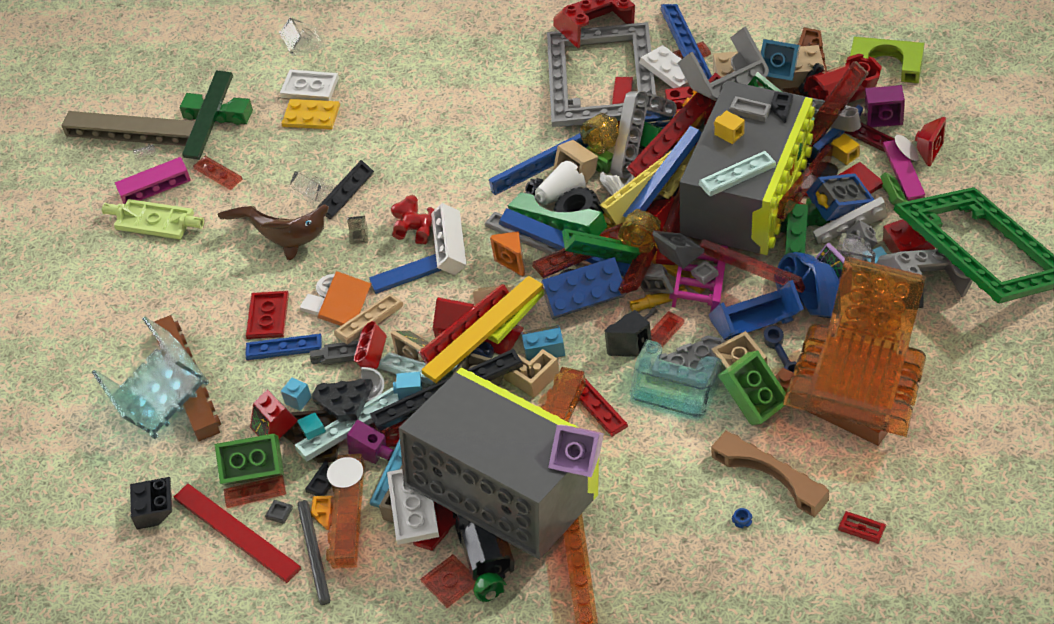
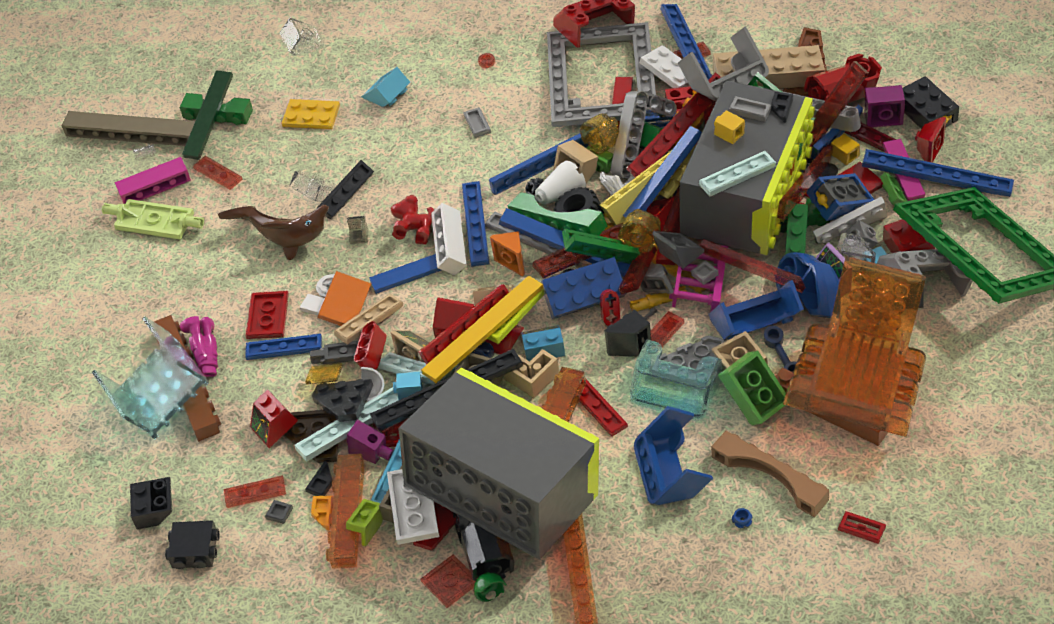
red tile [173,483,301,583] -> none
bright green brick [214,434,284,485] -> none
white plate [280,70,339,101] -> none
medium azure brick [281,377,312,411] -> none
teal tile [297,412,326,440] -> none
dark grey axle [297,500,331,605] -> none
white sticker [327,457,363,488] -> none
lavender slope [548,424,604,477] -> none
dark azure slope [761,39,800,81] -> none
black axle [798,63,824,95] -> none
lime arch [850,37,925,83] -> none
white sticker [895,135,919,161] -> none
none -> black brick [165,520,220,569]
none -> dark pink piece [180,316,218,377]
none -> clear yellow piece [305,363,343,385]
none -> lime panel [346,499,383,547]
none -> medium azure slope [361,67,410,107]
none -> blue tile [462,181,490,267]
none -> light grey tile [463,107,491,138]
none -> clear red tile [478,53,495,68]
none -> red beam [600,289,620,326]
none -> blue windscreen [634,406,713,505]
none -> blue tile [862,149,1014,197]
none -> black piece [903,76,959,129]

